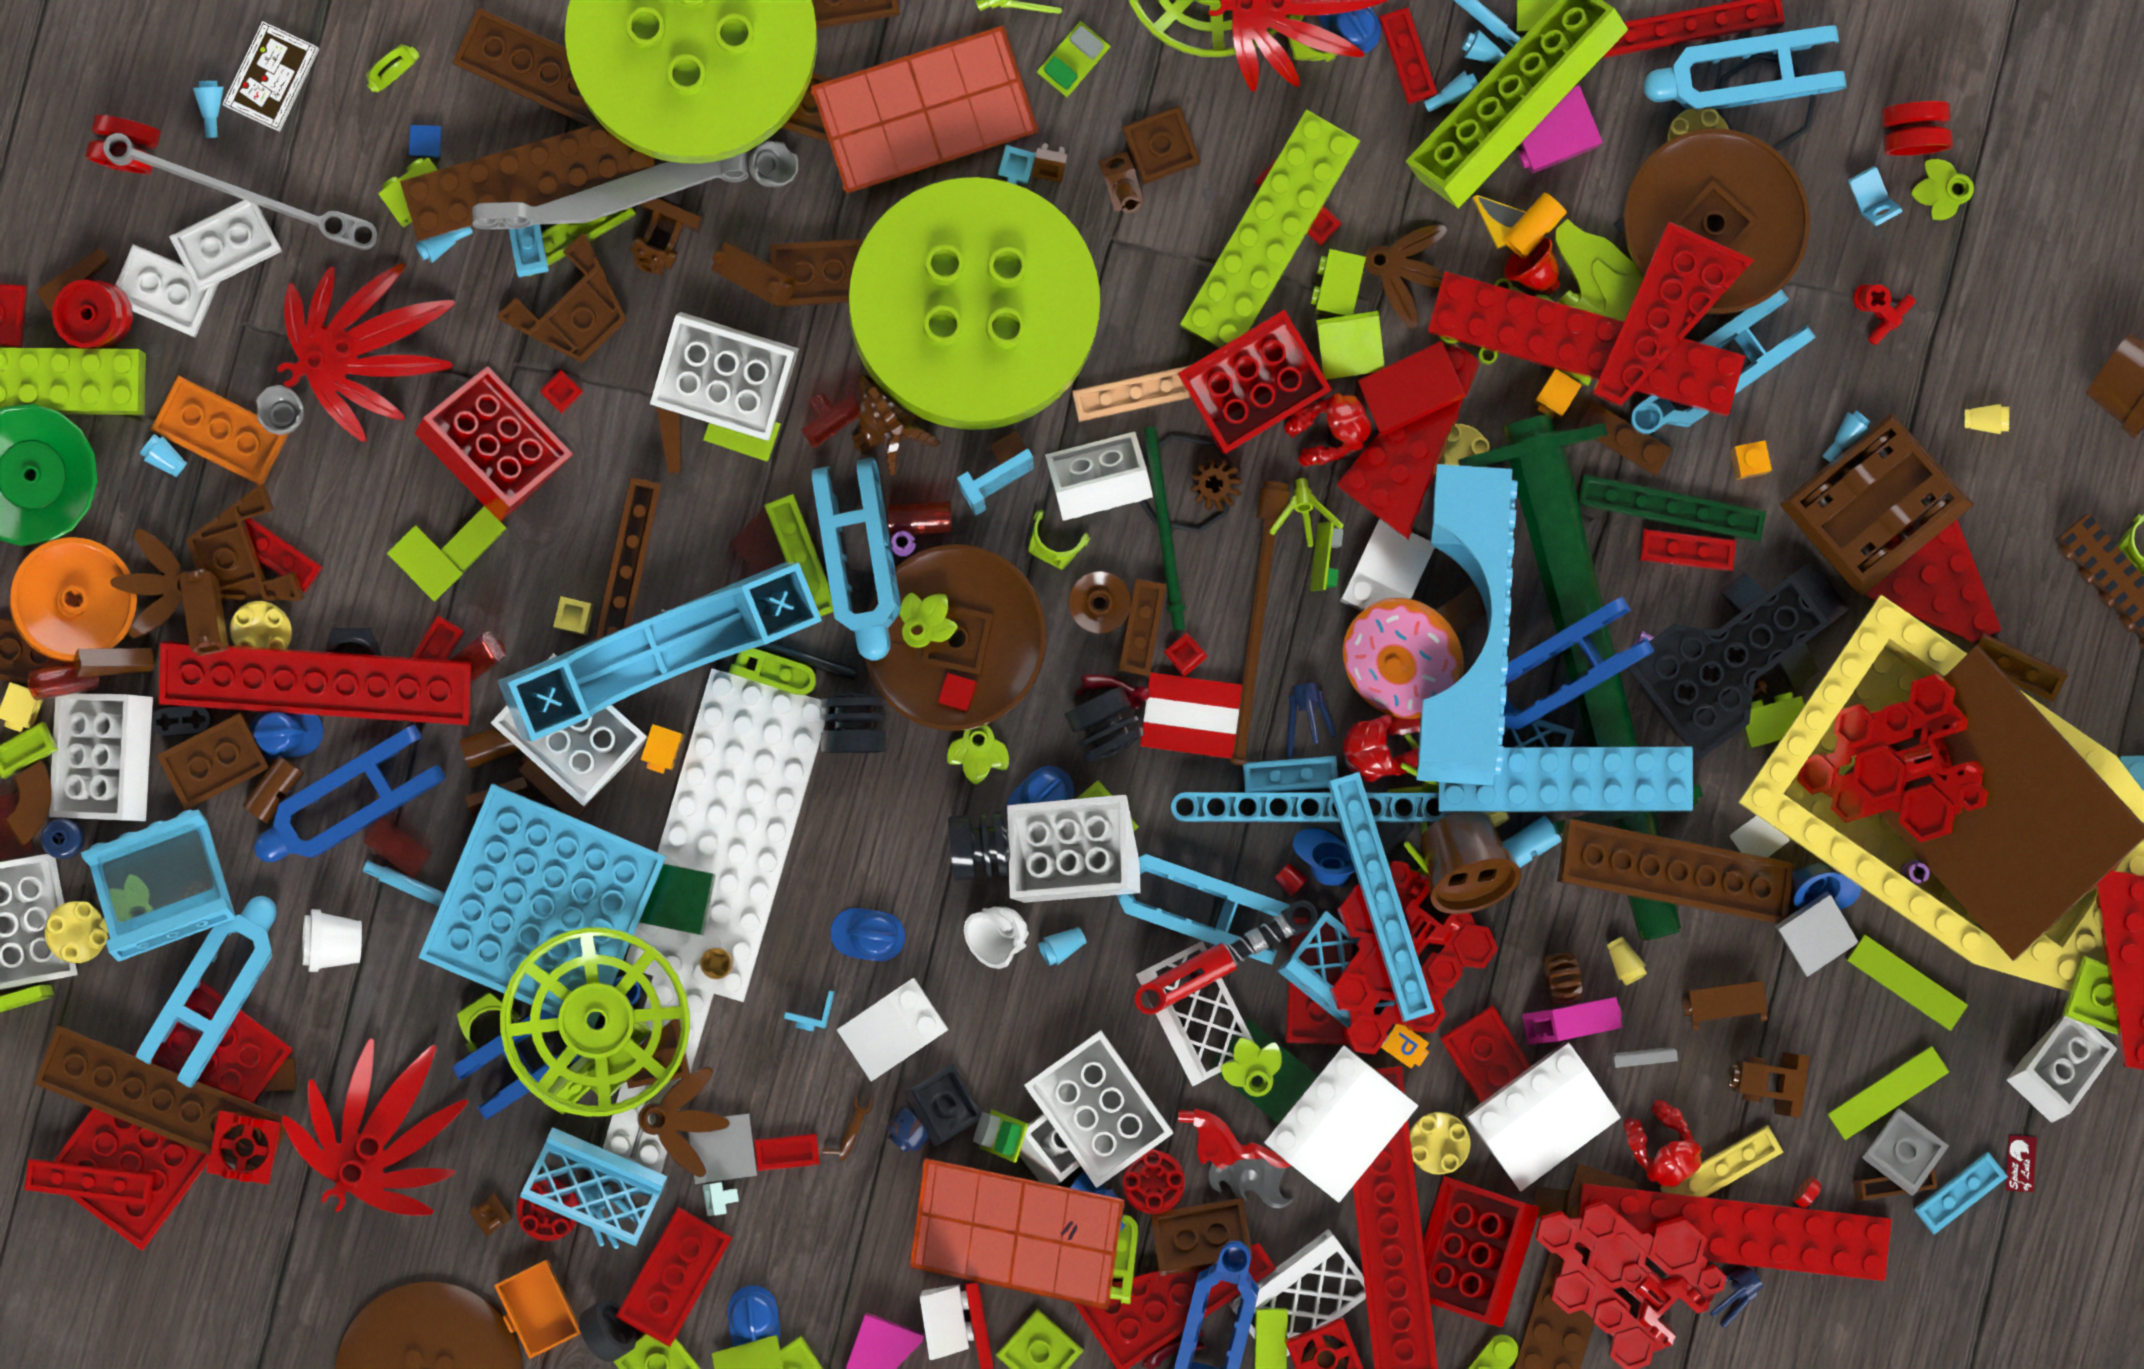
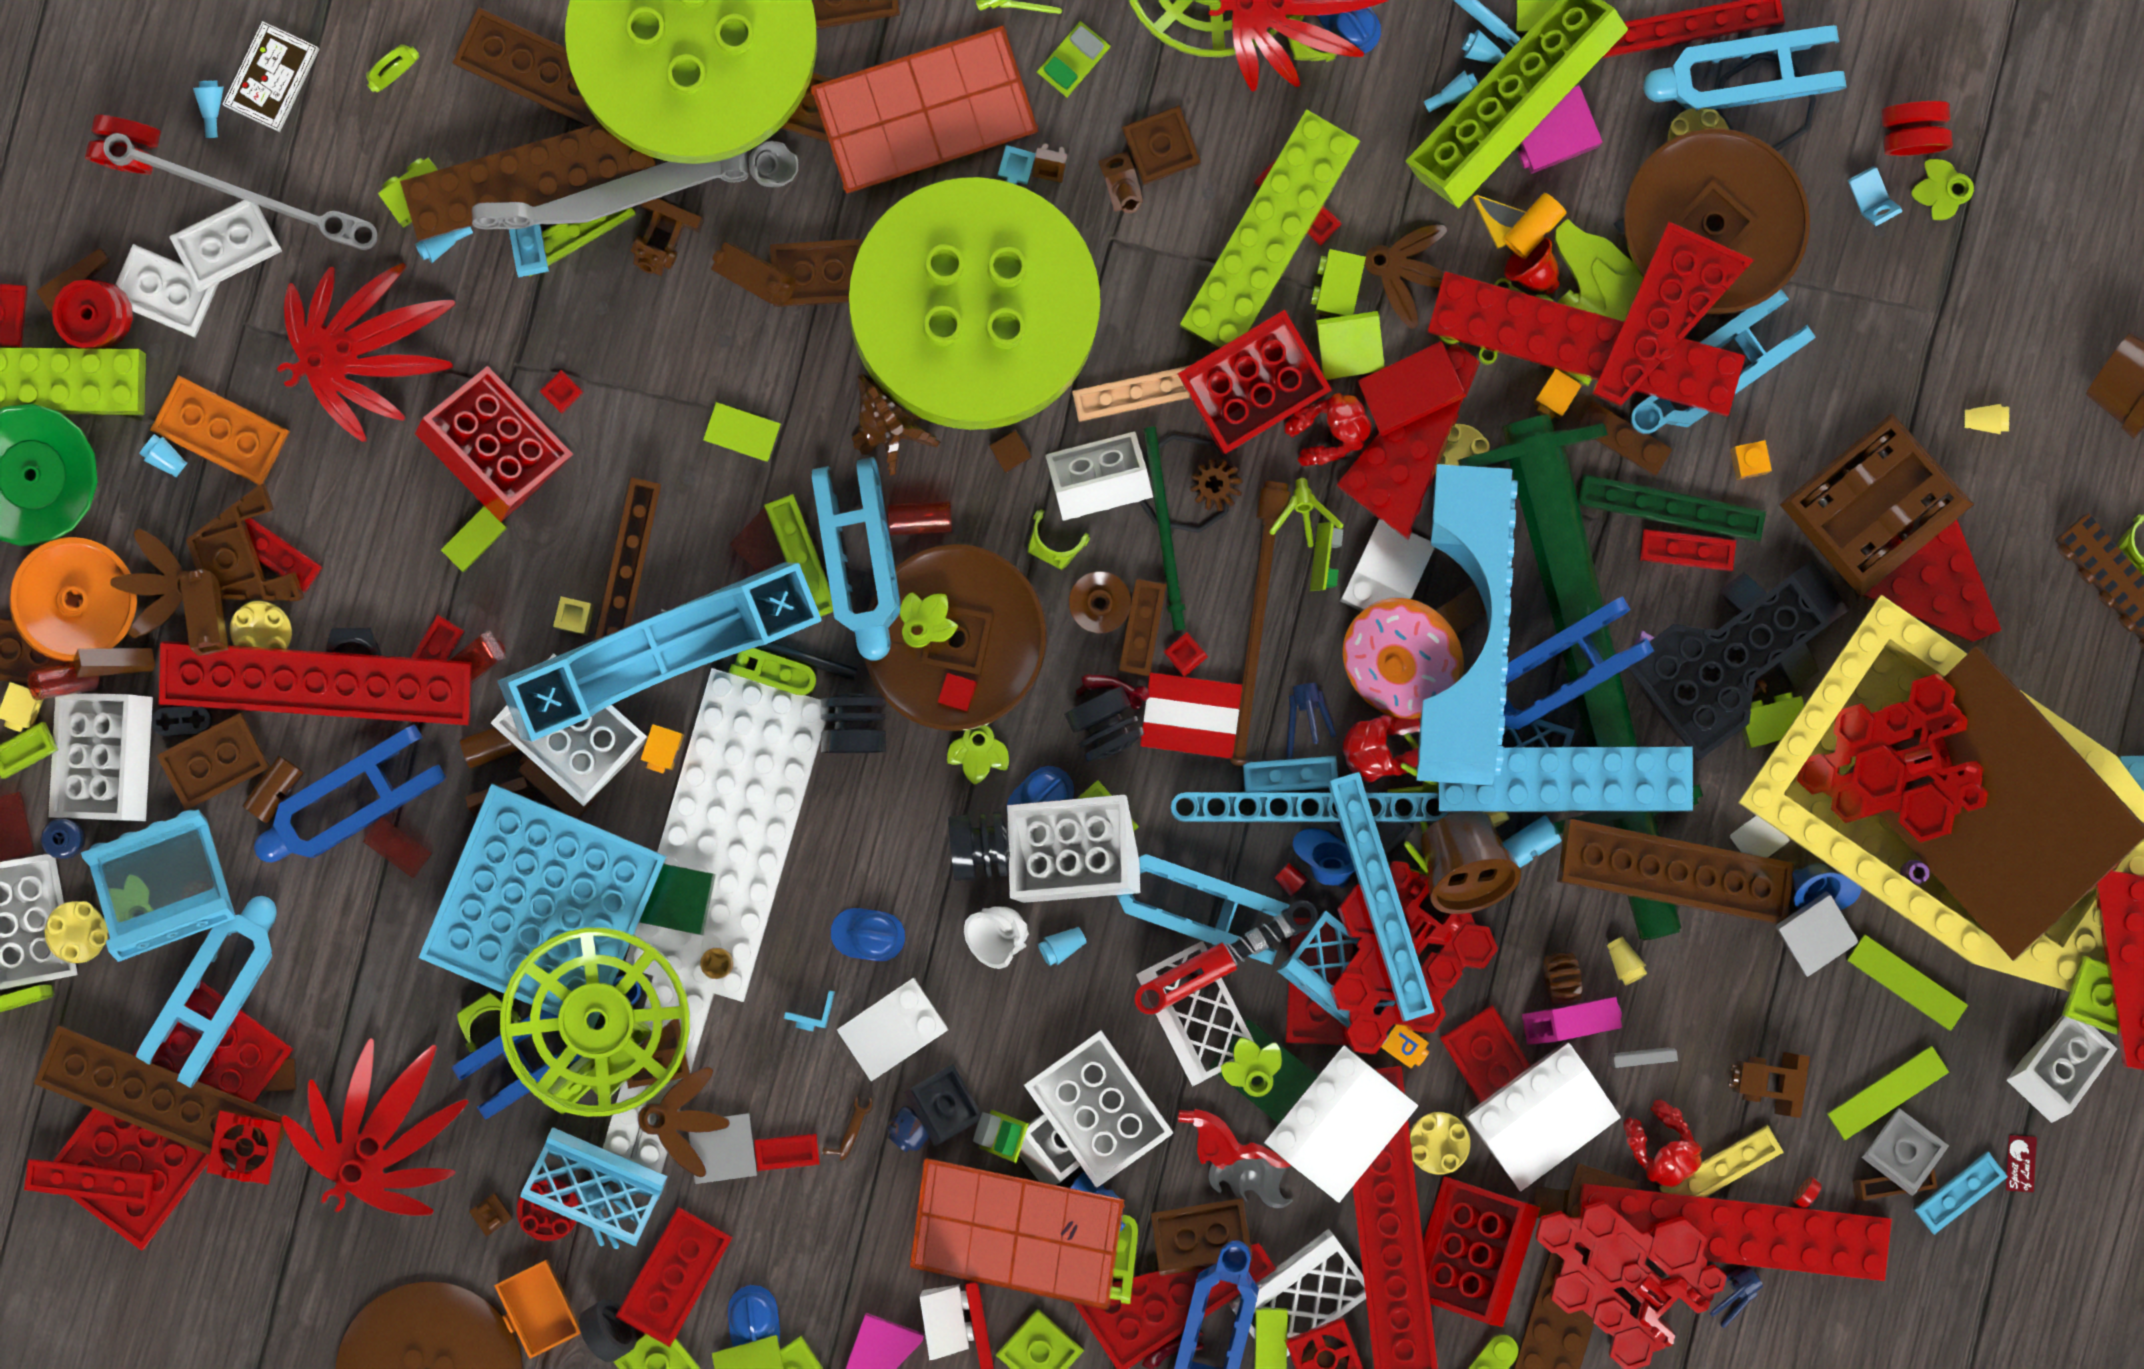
reddish brown tile [4,760,51,846] -> none
blue piece [250,711,324,758] -> none
light grey hair [256,385,304,435] -> none
white piece [302,909,362,972] -> none
medium azure piece [363,860,445,907] -> none
lime piece [387,525,463,602] -> none
blue tile [409,125,442,158] -> none
reddish brown wing [496,233,628,363] -> none
white slope [650,312,799,441] -> none
reddish brown piece [656,406,682,475] -> none
light aqua tile [702,1182,739,1216] -> none
clear red tile [801,393,860,449] -> none
medium lavender pin [891,531,915,556] -> none
medium azure fence [957,449,1034,515] -> none
red tile [1122,1149,1185,1214] -> none
red tile [1378,7,1437,105] -> none
reddish brown brick [1681,981,1768,1031] -> none
medium azure cone [1823,410,1871,463] -> none
red piece [1852,284,1916,345] -> none
reddish brown plate [1976,633,2068,702] -> none

